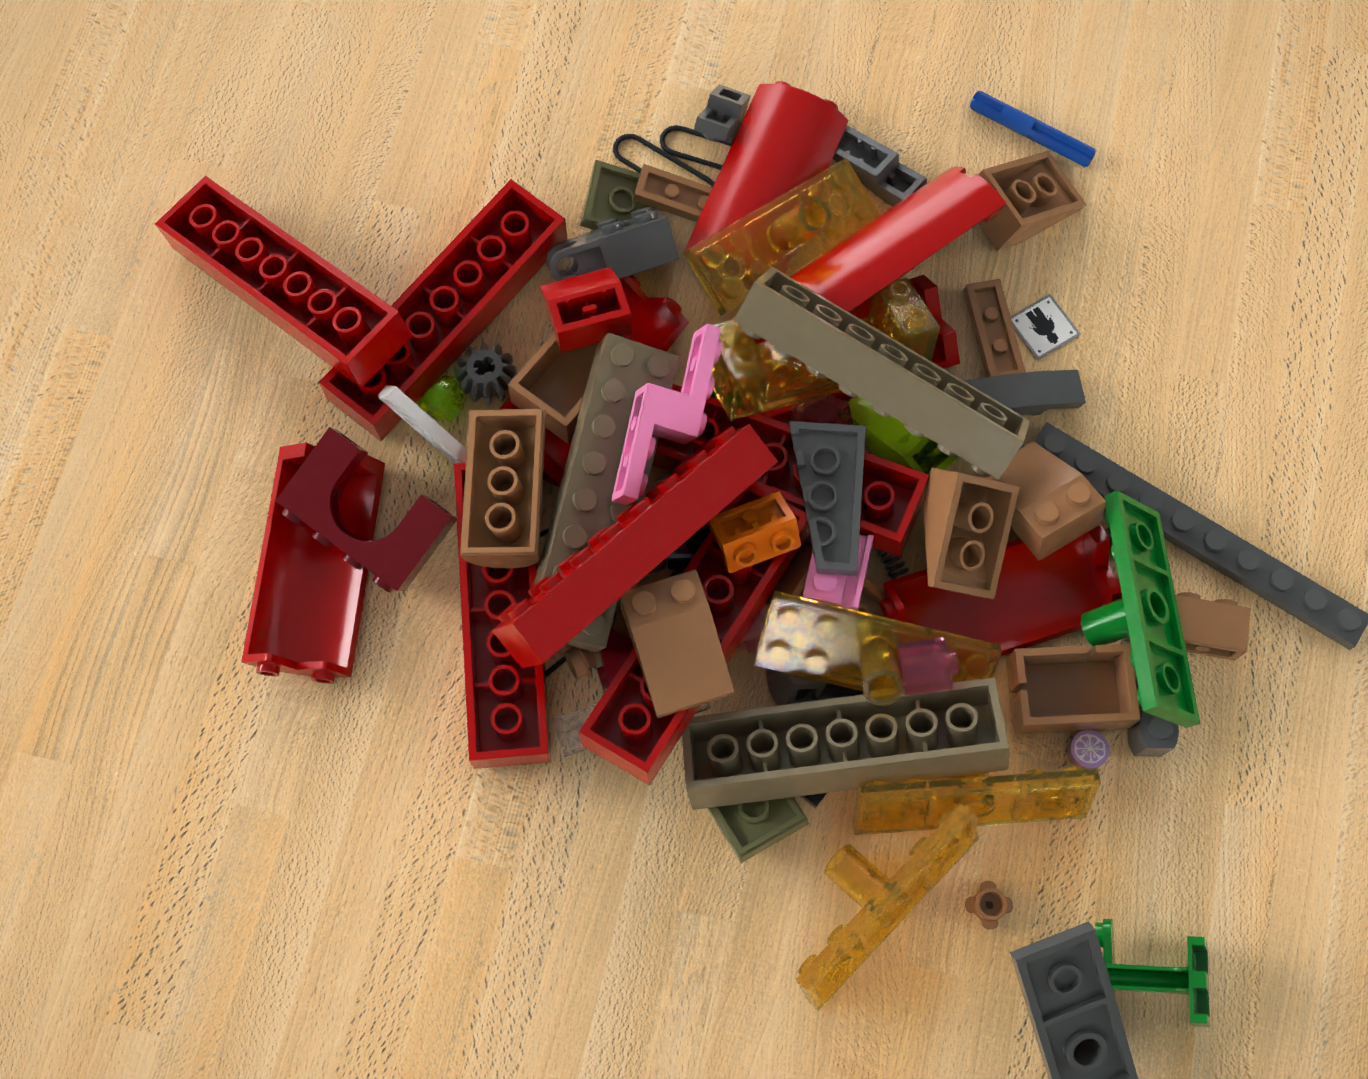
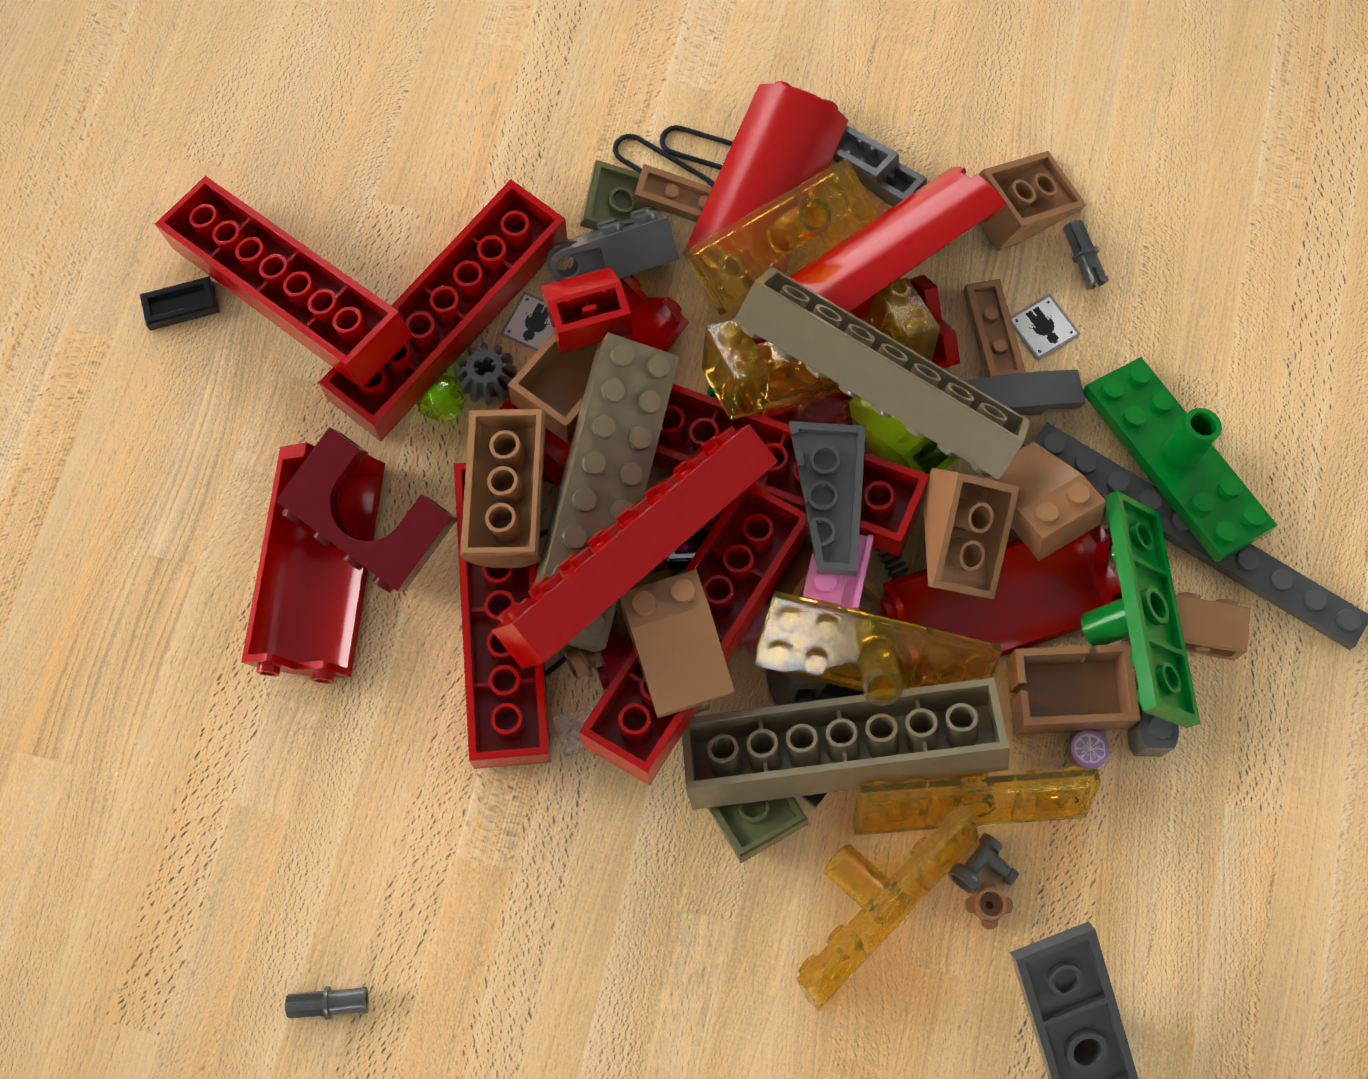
white tile [378,385,467,464] -> none
bright pink bracket [611,323,722,505] -> none
dark grey brick [694,84,751,144] -> none
orange bracket [708,491,801,573] -> none
clear pink brick [896,637,958,696] -> none
blue axle [970,91,1096,167] -> none
green piece [1095,919,1210,1027] -> none
none -> black tile [139,276,220,331]
none -> dark grey axle [285,986,369,1020]
none -> sticker [500,292,554,351]
none -> dark grey piece [948,833,1019,894]
none -> dark grey axle [1063,220,1109,290]
none -> green plate [1083,357,1277,563]

